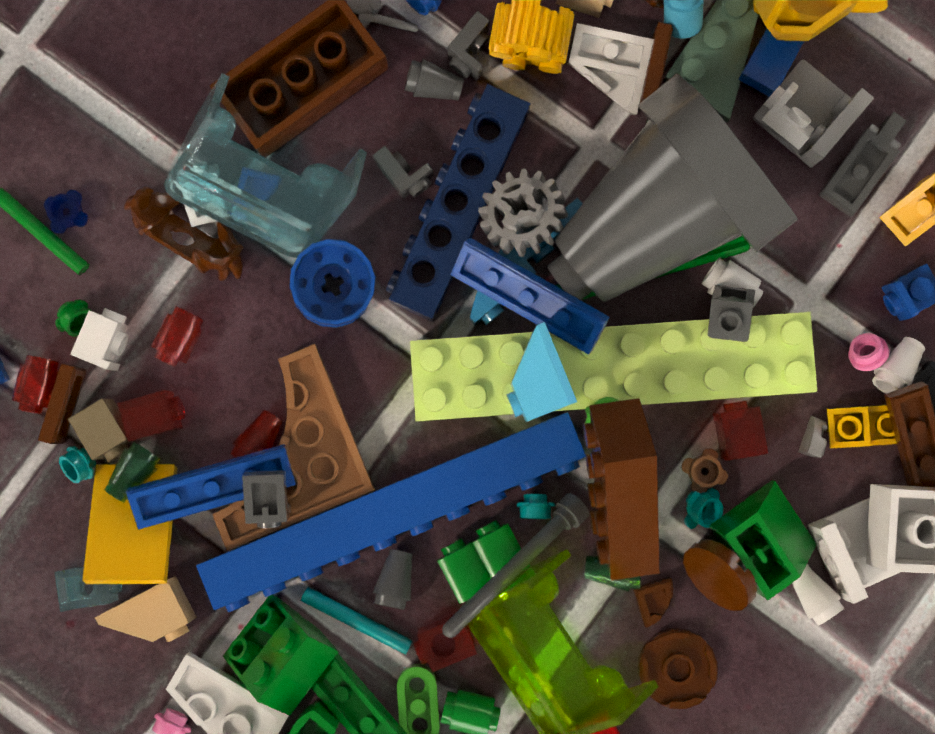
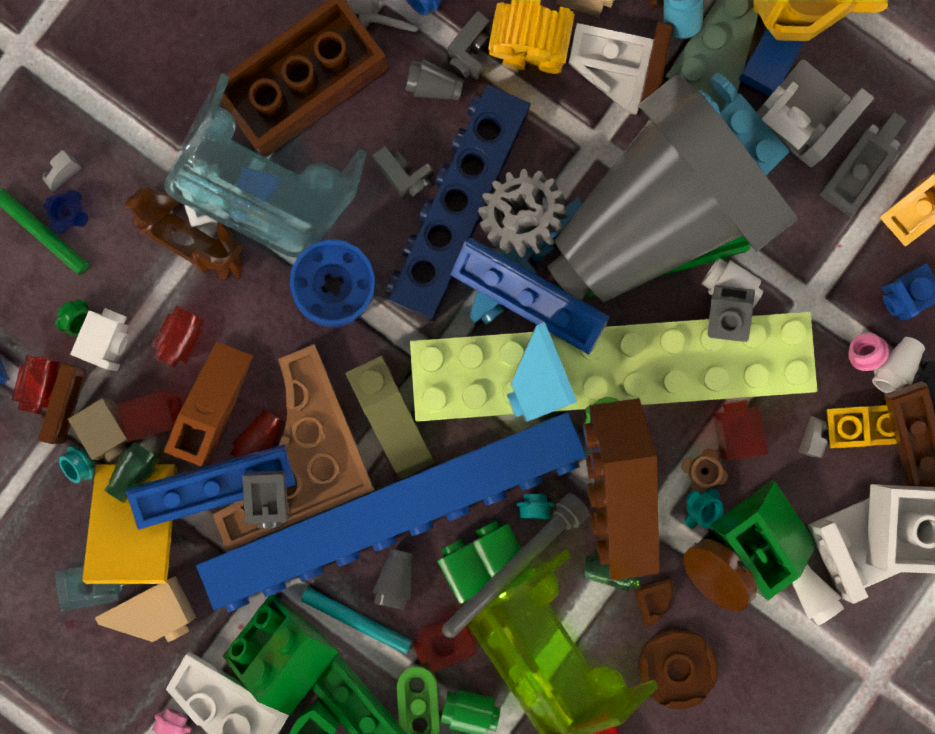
none -> light grey tile [42,150,83,192]
none -> dark orange slope [164,341,254,467]
none -> olive slope [345,355,435,480]
none -> medium azure hinge [698,73,790,175]

